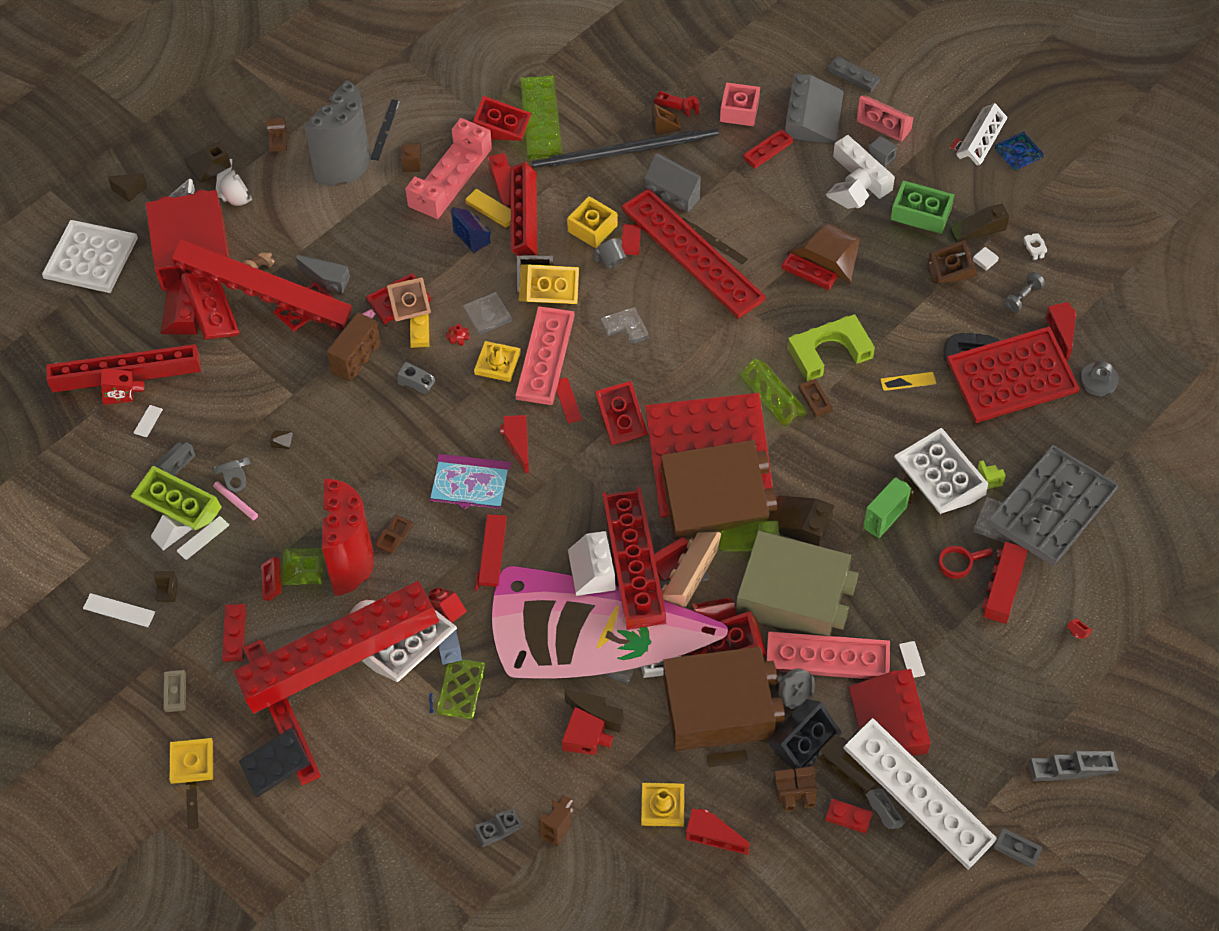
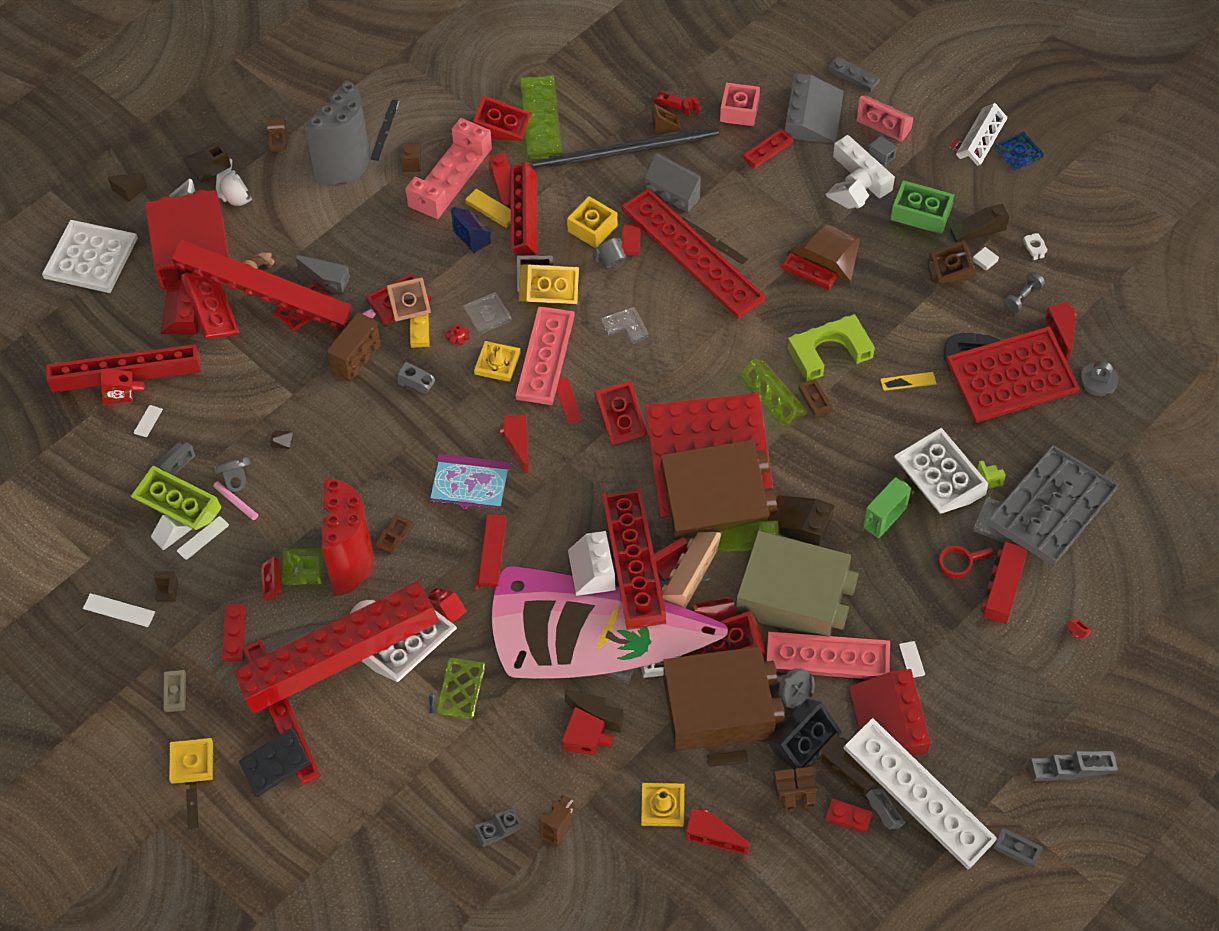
sand blue brick [438,630,462,665] -> none

